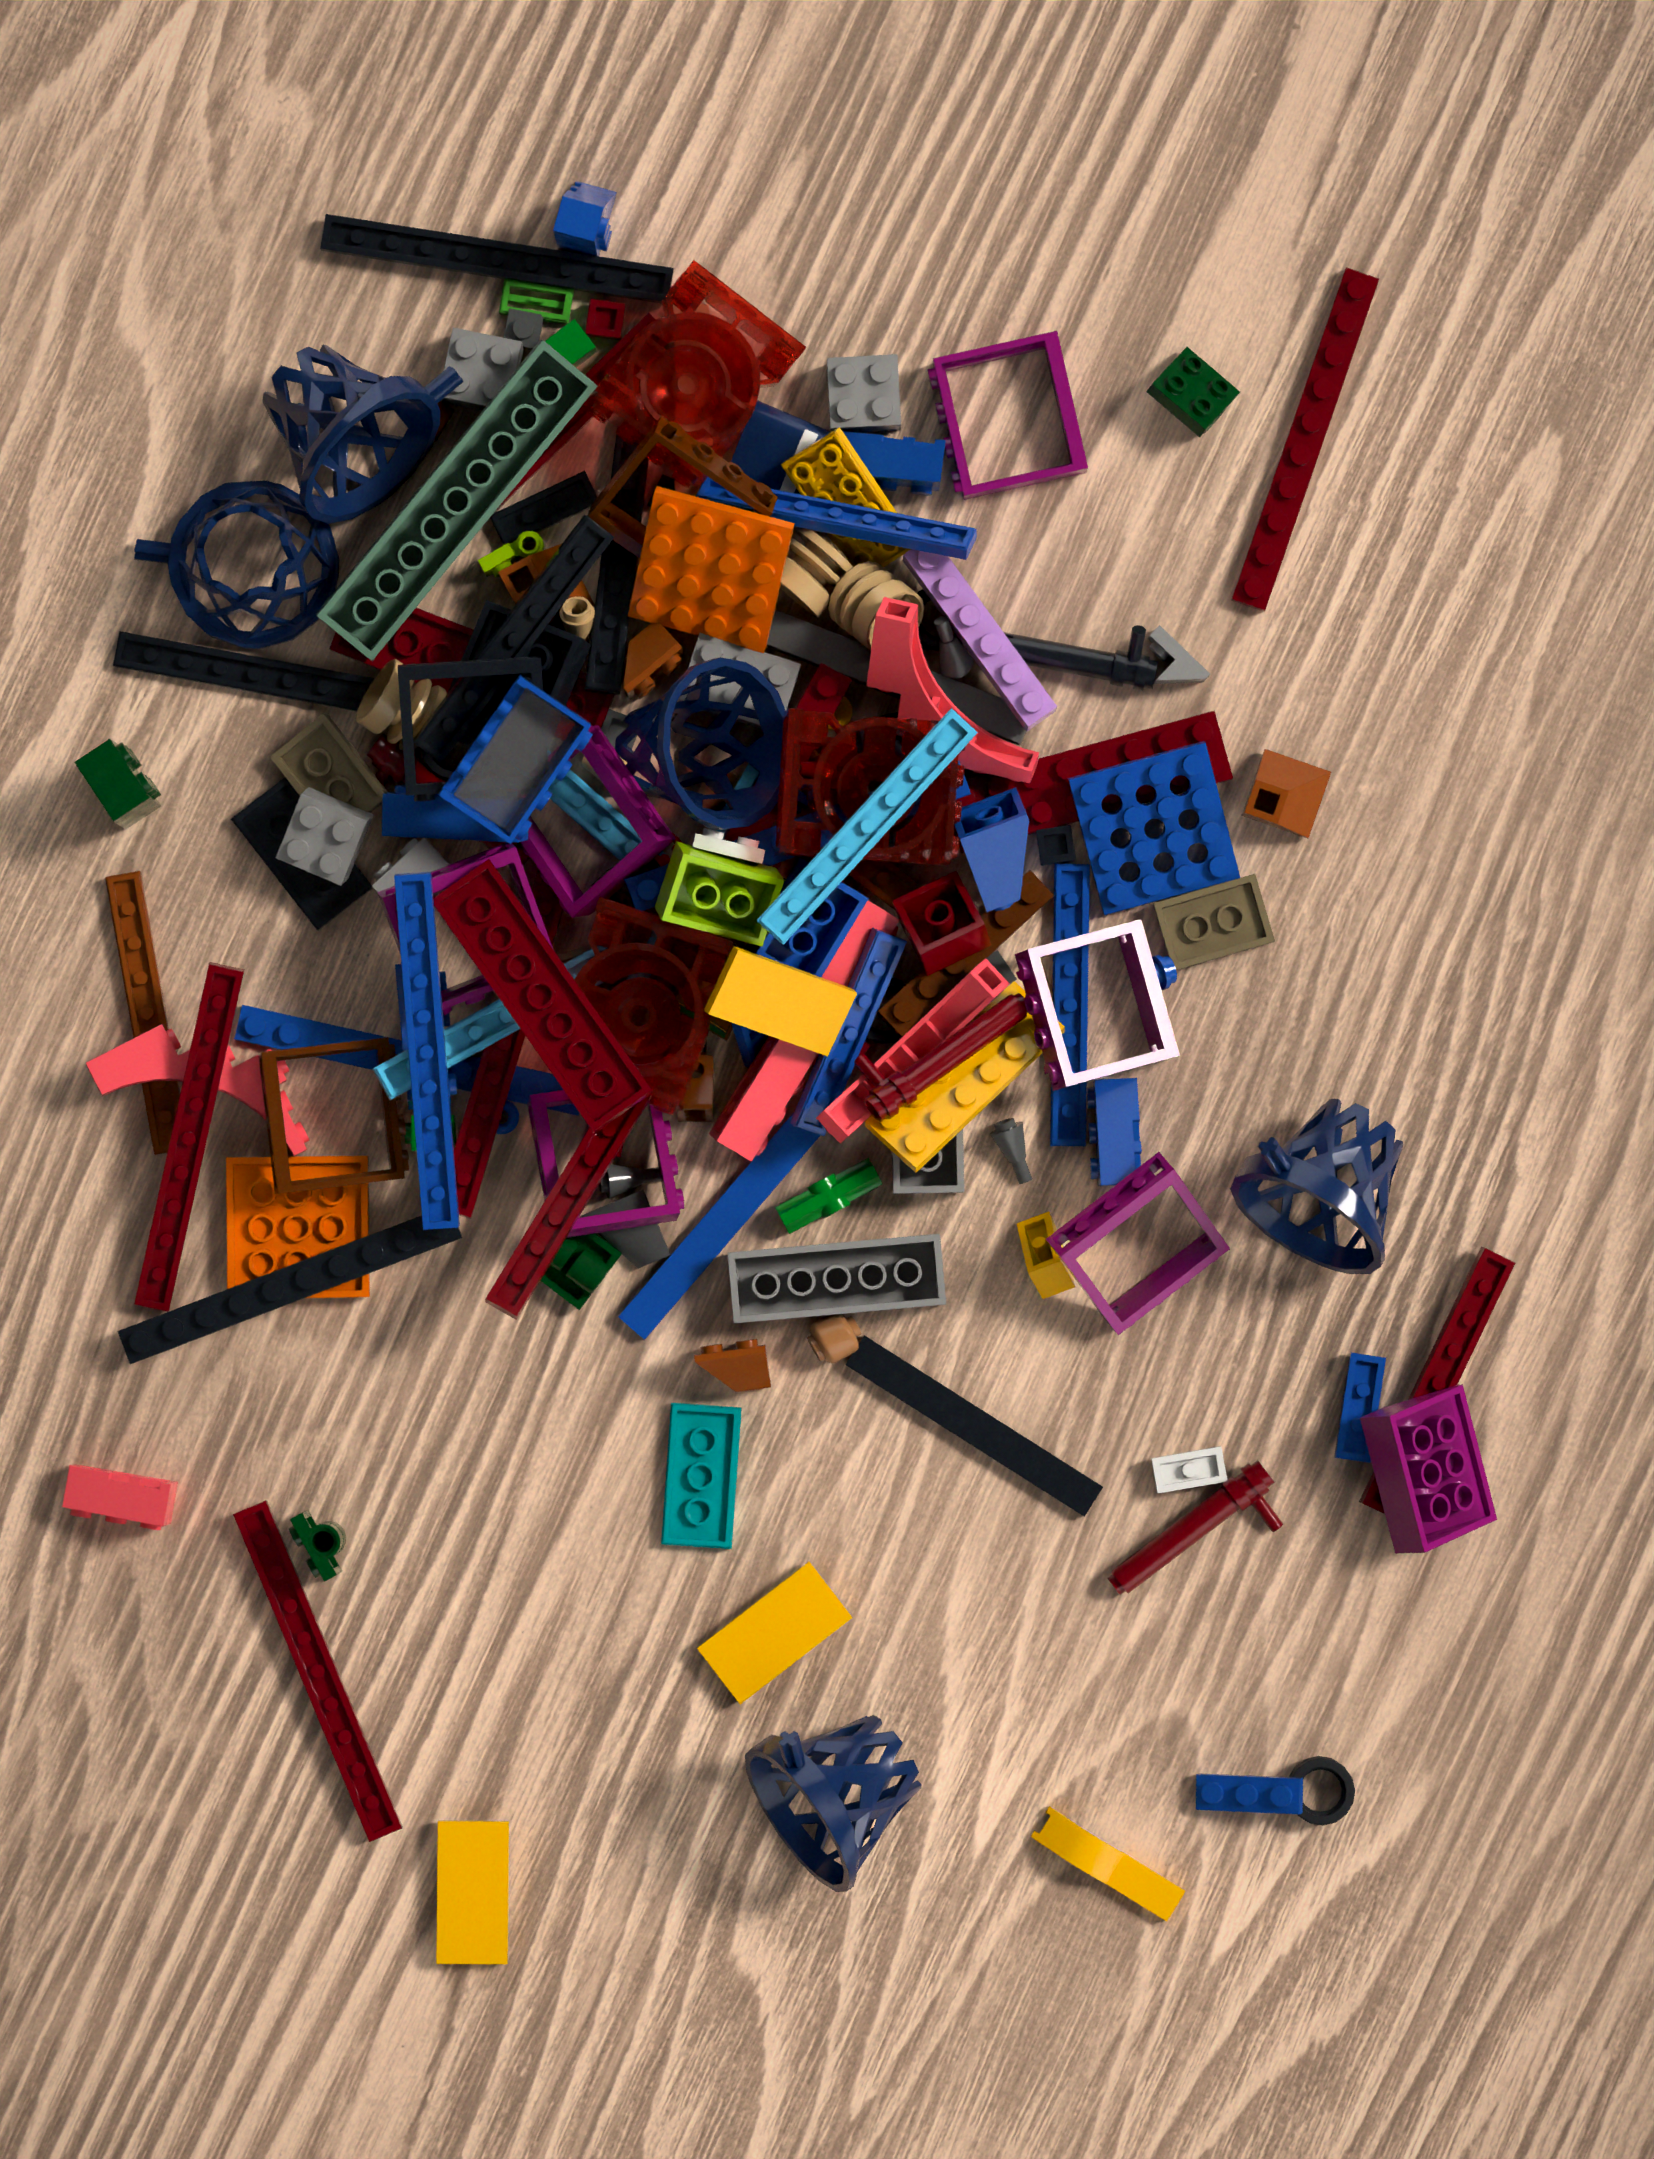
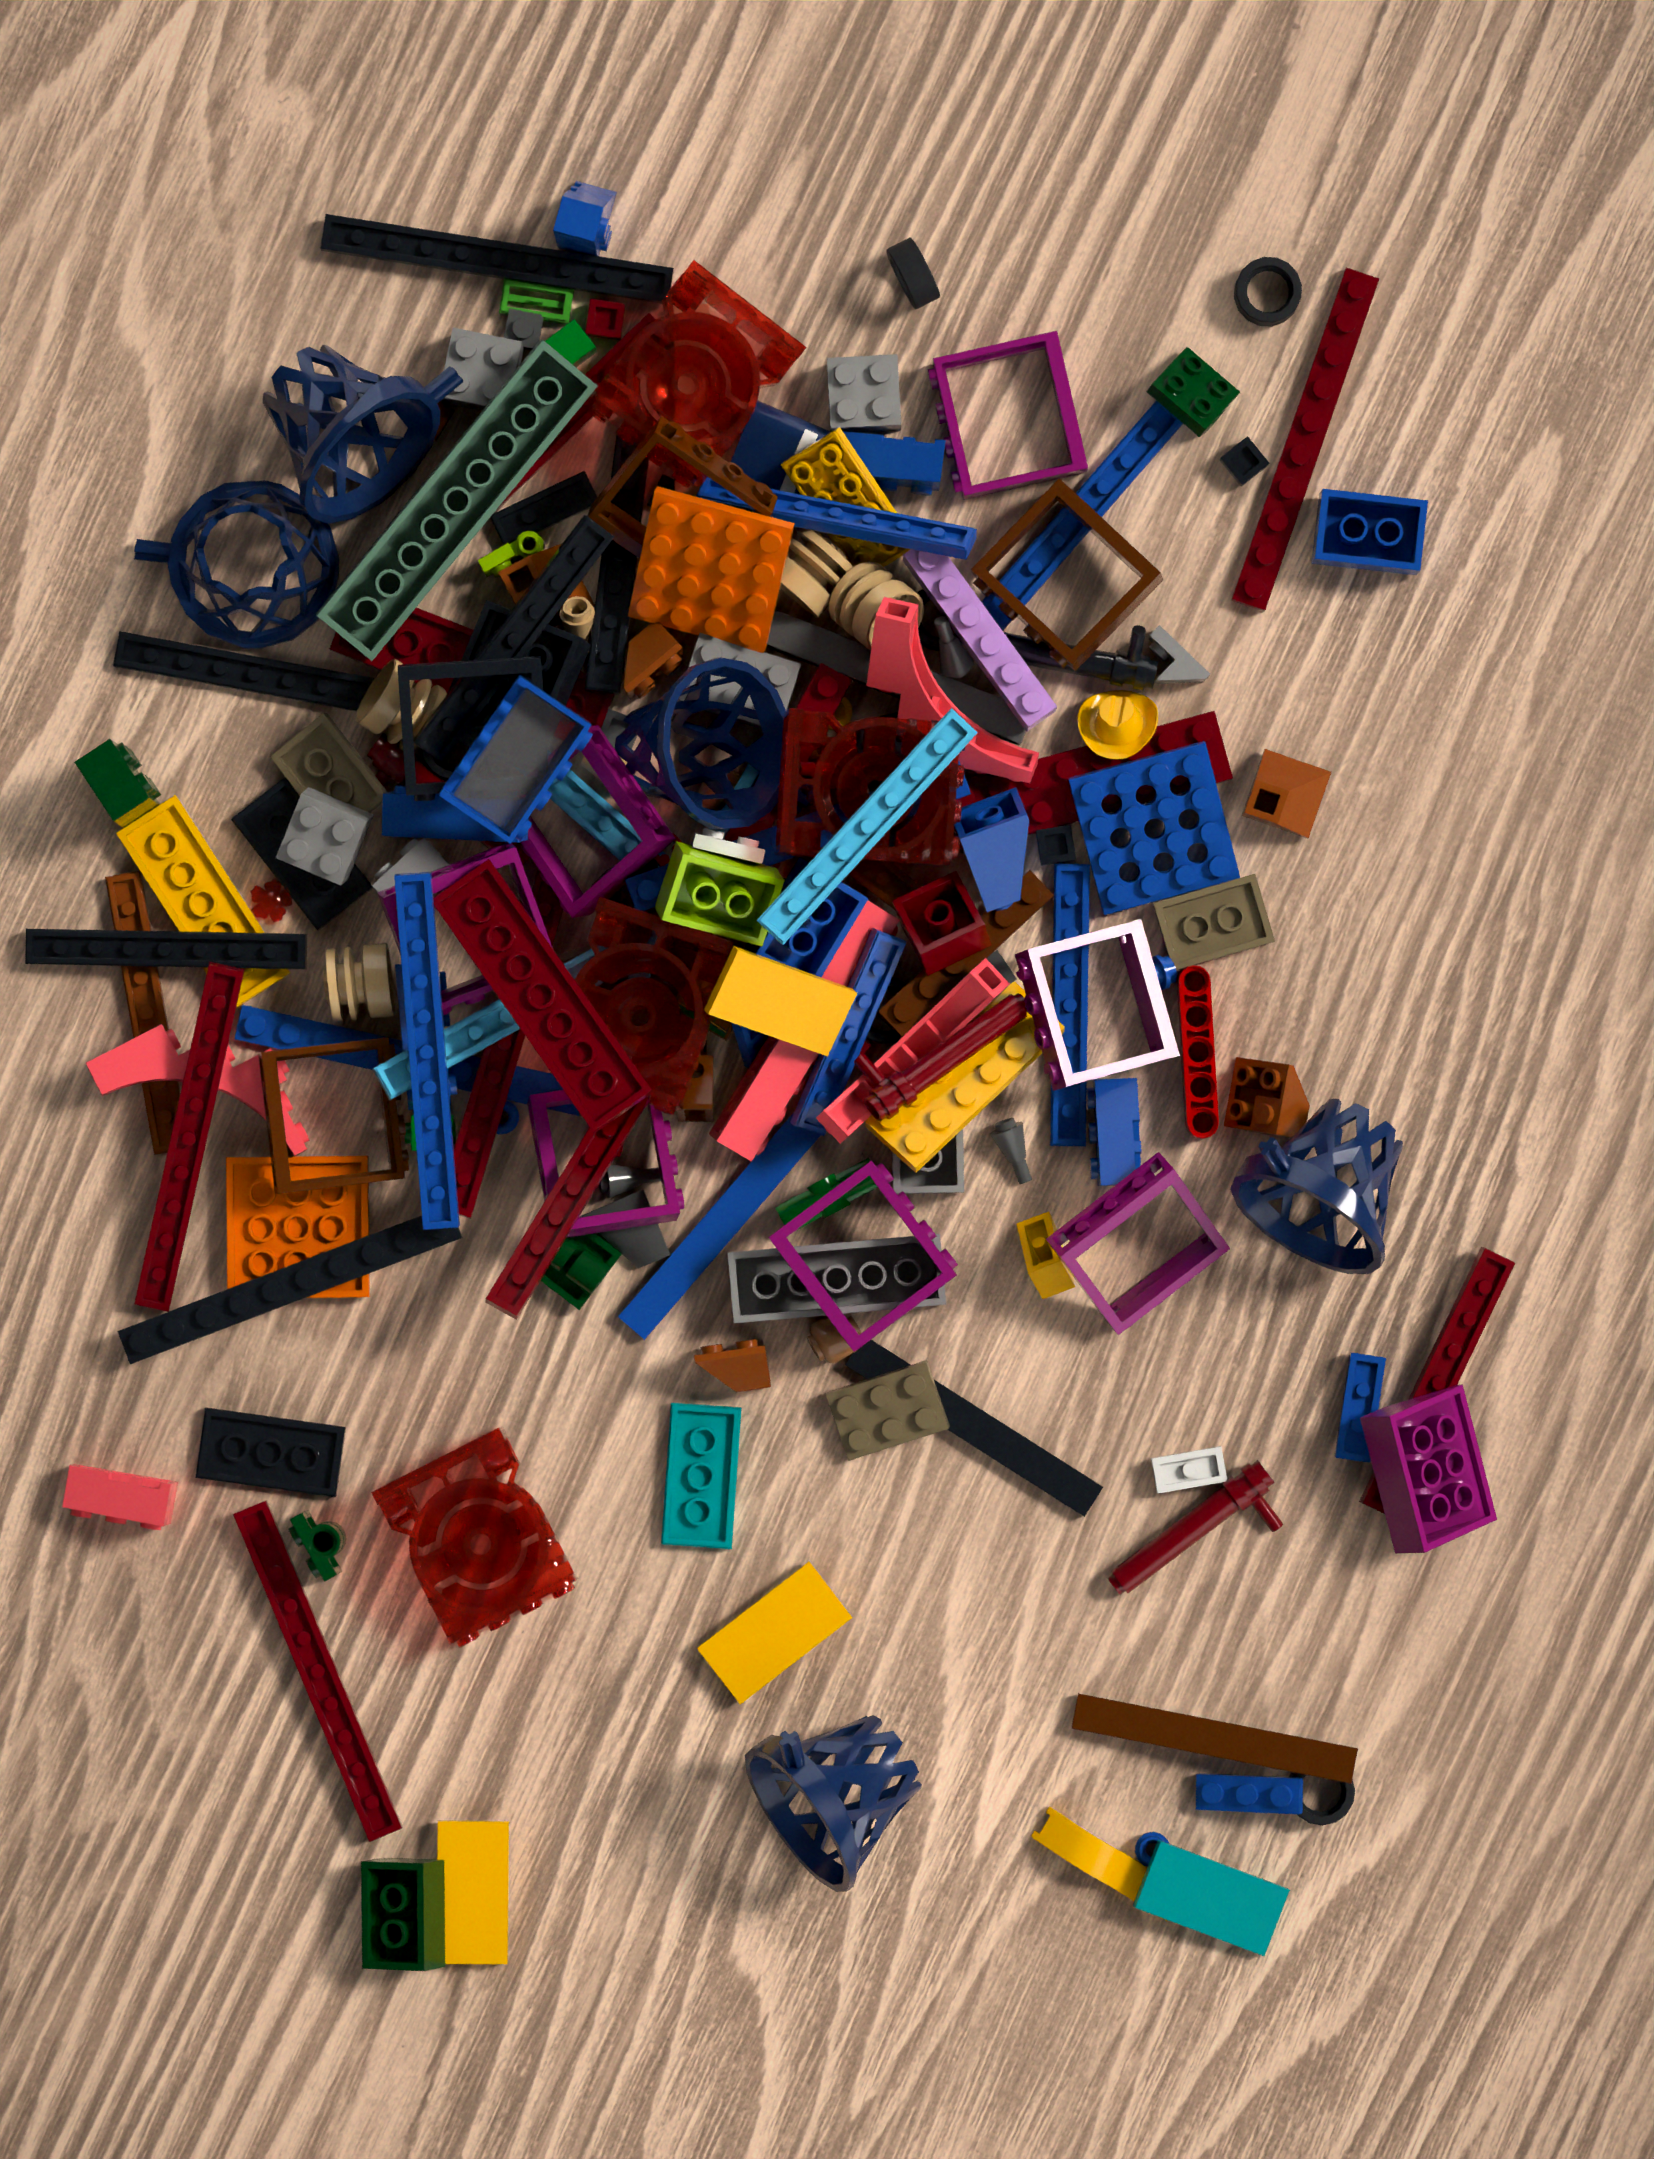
none -> black tile [25,929,307,969]
none -> yellow plate [116,795,291,1009]
none -> black tile [195,1407,346,1497]
none -> clear red plant [250,879,293,922]
none -> tan wheel [323,943,395,1022]
none -> dark green brick [361,1858,445,1971]
none -> clear red brick [371,1426,578,1648]
none -> magenta window [768,1160,958,1352]
none -> dark tan plate [826,1360,950,1461]
none -> black tyre [886,237,940,309]
none -> reddish brown window [971,478,1163,671]
none -> blue tile [981,401,1183,631]
none -> reddish brown tile [1072,1693,1358,1784]
none -> yellow hat [1077,690,1159,759]
none -> teal tile [1133,1839,1290,1956]
none -> blue plate [1135,1832,1169,1867]
none -> red beam [1177,965,1219,1139]
none -> black plate [1220,436,1270,487]
none -> dark orange slope [1224,1057,1310,1139]
none -> black tyre [1234,257,1302,327]
none -> blue brick [1311,489,1428,575]

